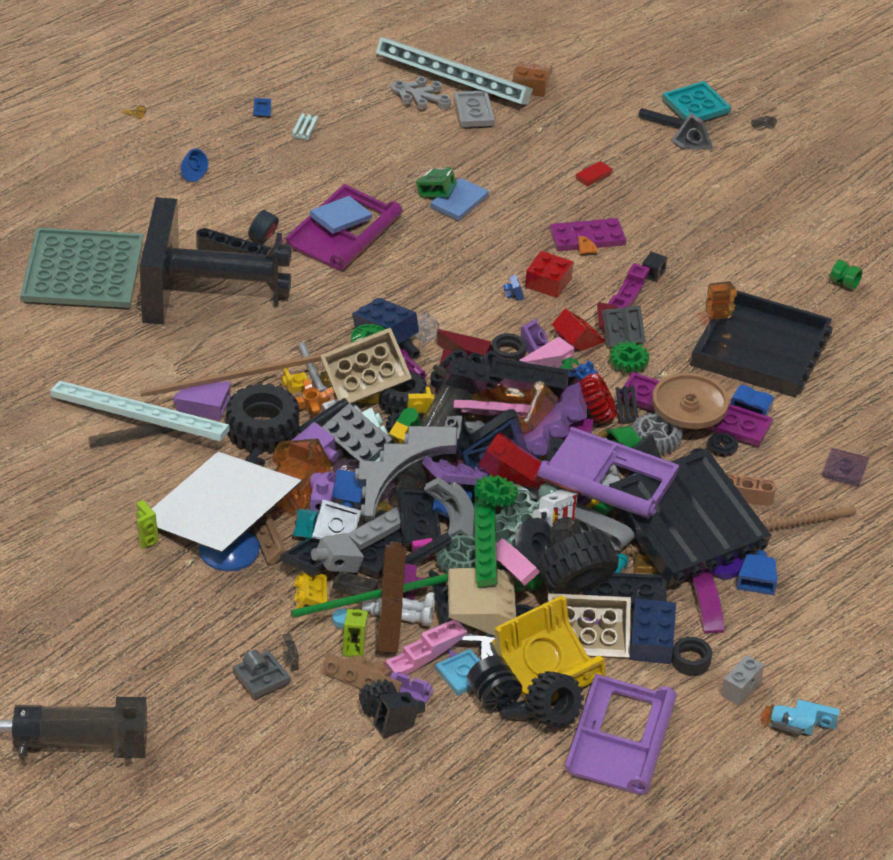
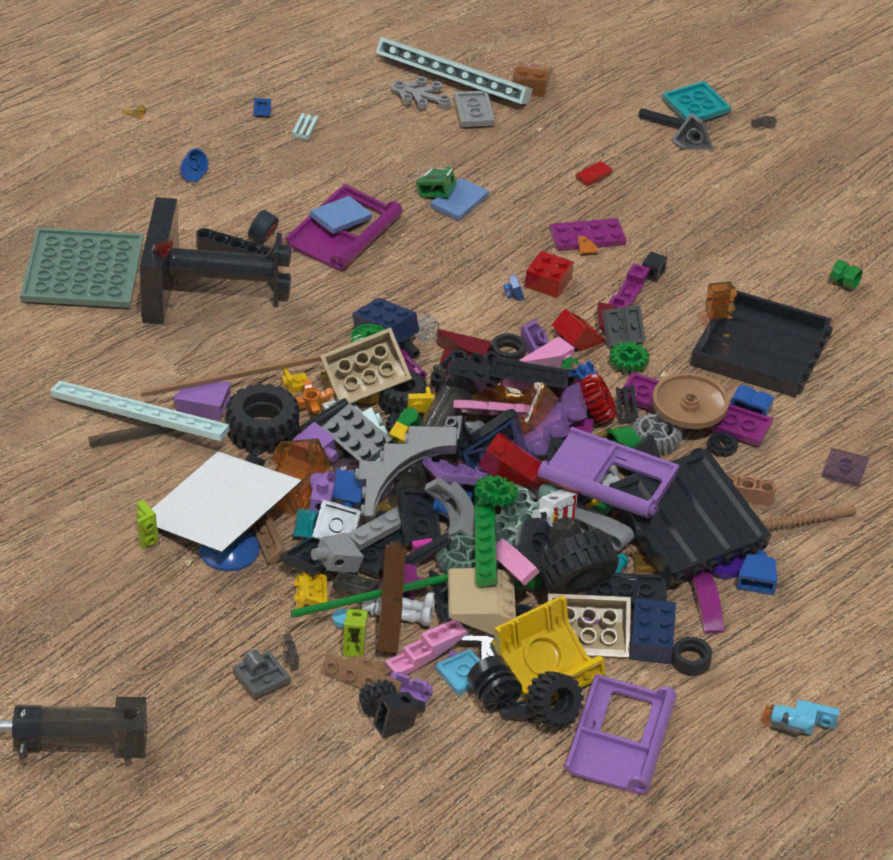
light grey bar [298,342,328,392] -> none
light grey brick [721,655,764,705] -> none
none -> clear red slope [152,240,173,258]

